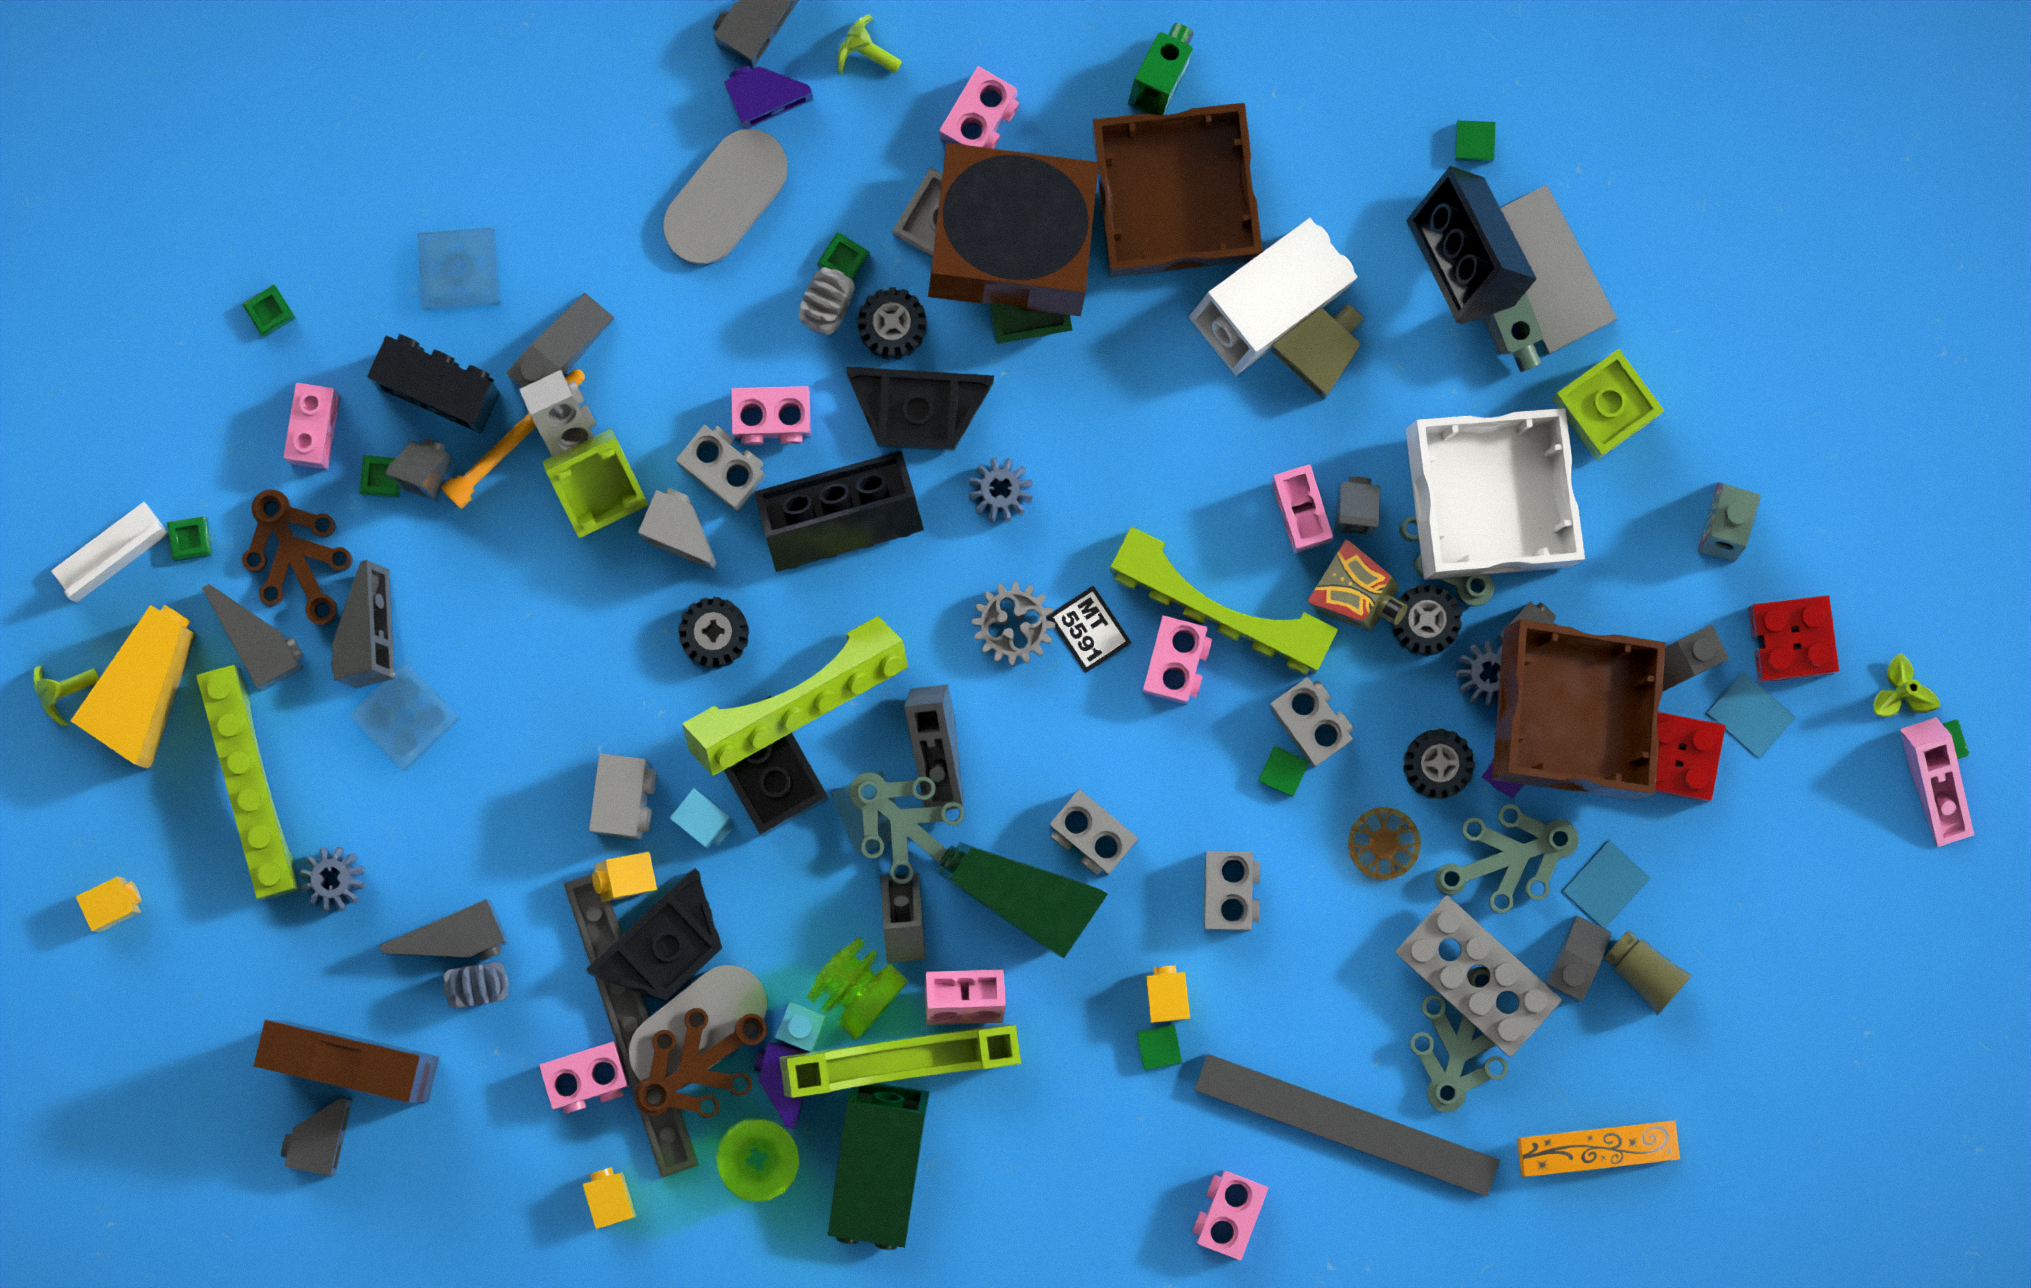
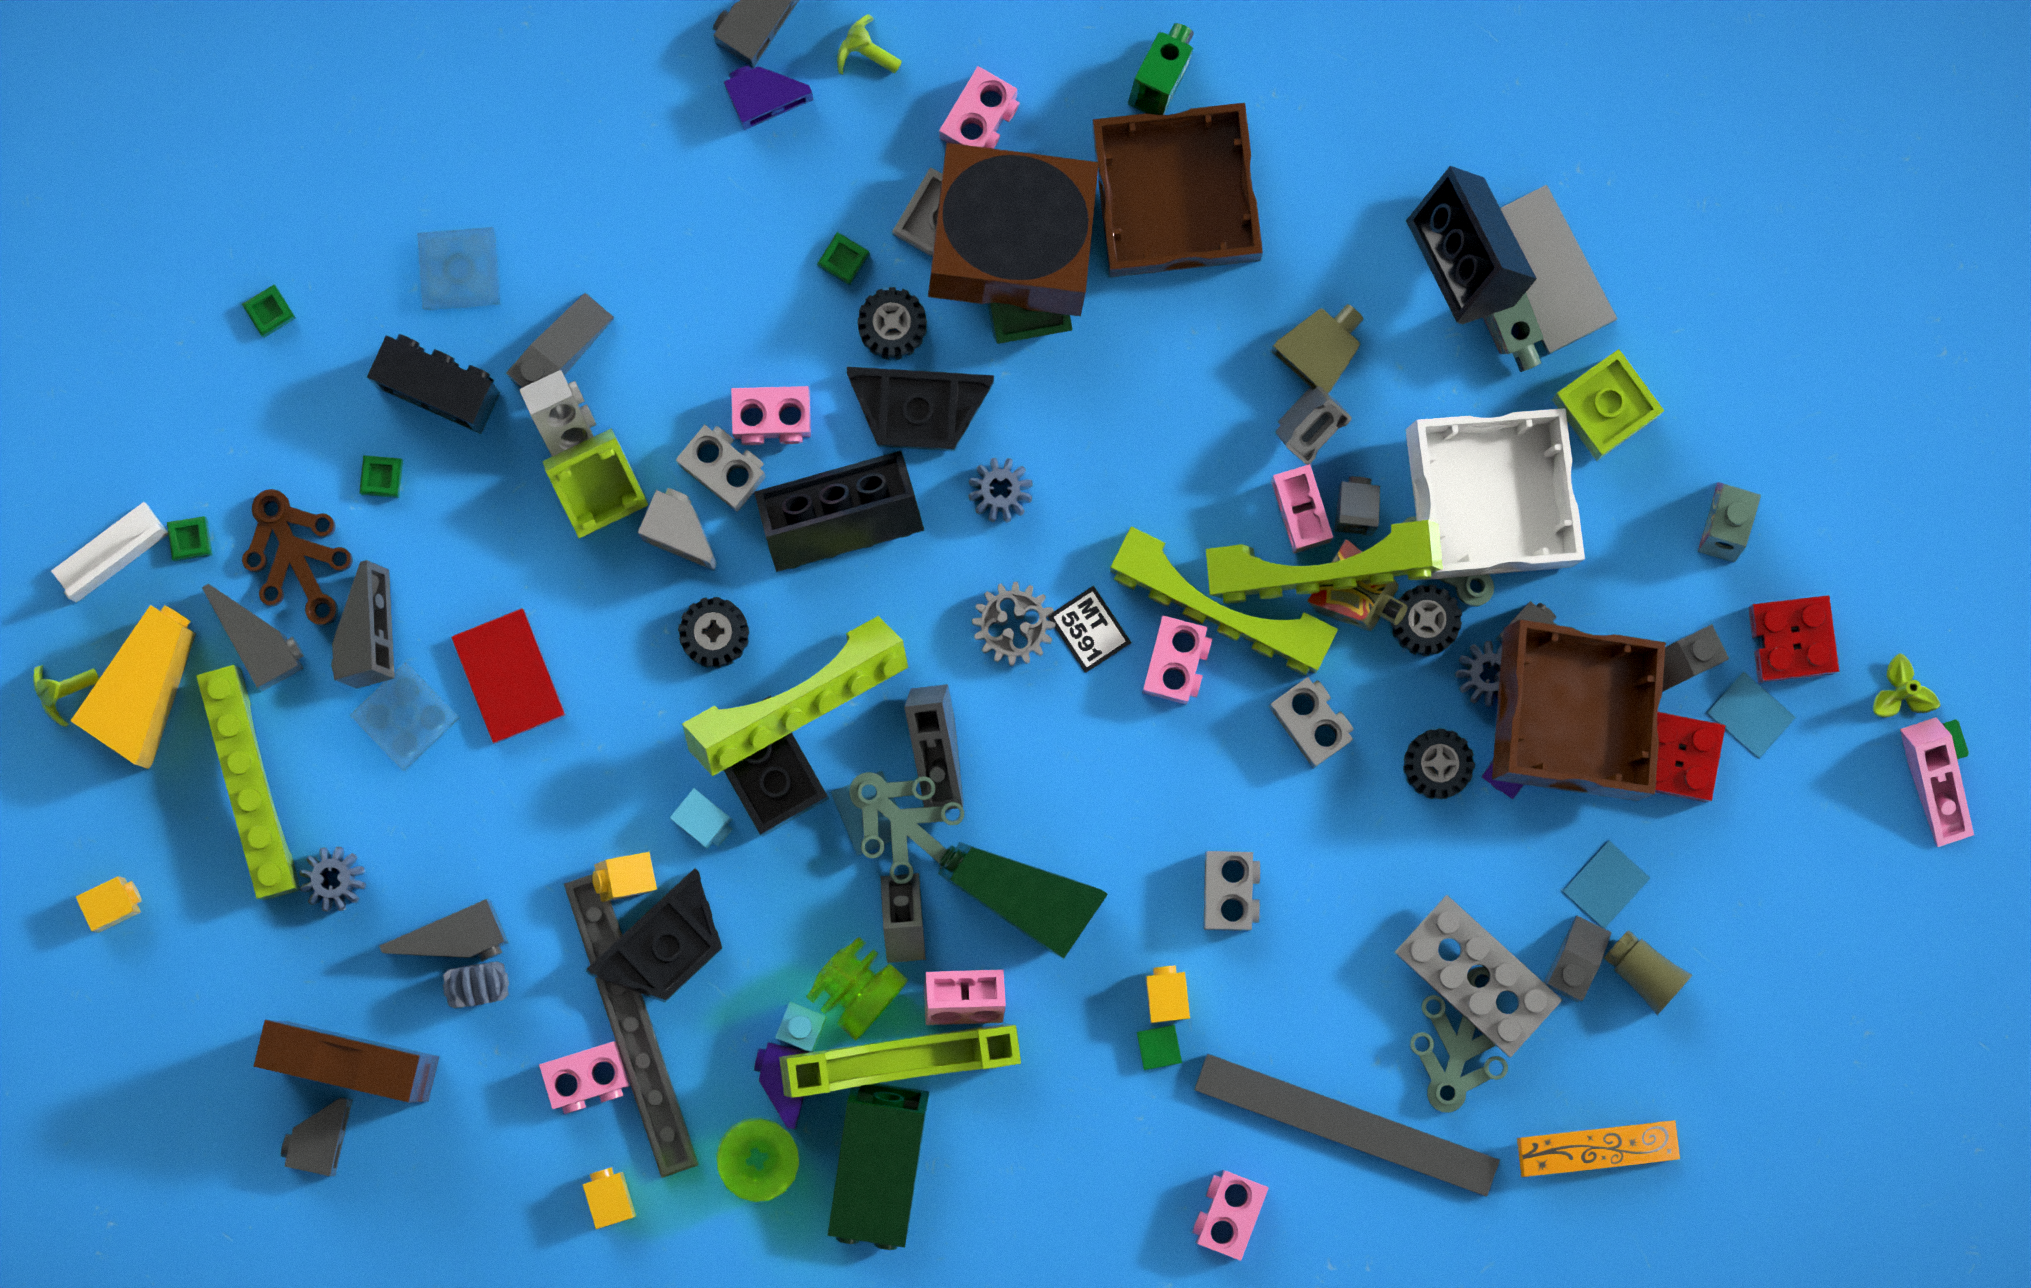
bright pink brick [283,383,340,470] -> none
dark grey slope [386,438,452,501] -> none
light orange piece [440,369,585,509] -> none
light grey brick [589,753,657,840] -> none
light grey tile [629,965,767,1091] -> none
reddish brown plant [634,1008,767,1118] -> none
light grey tile [663,129,788,265] -> none
light grey gear [798,267,855,335] -> none
light grey brick [1049,789,1139,876] -> none
white slope [1189,218,1358,376] -> none
green tile [1258,746,1309,798] -> none
clear orange wheel [1348,807,1421,880] -> none
sand green plant [1434,804,1579,914] -> none
green tile [1455,120,1495,162] -> none
none -> red tile [451,608,566,744]
none -> lime arch [1206,520,1443,604]
none -> dark grey piece [1276,386,1352,465]

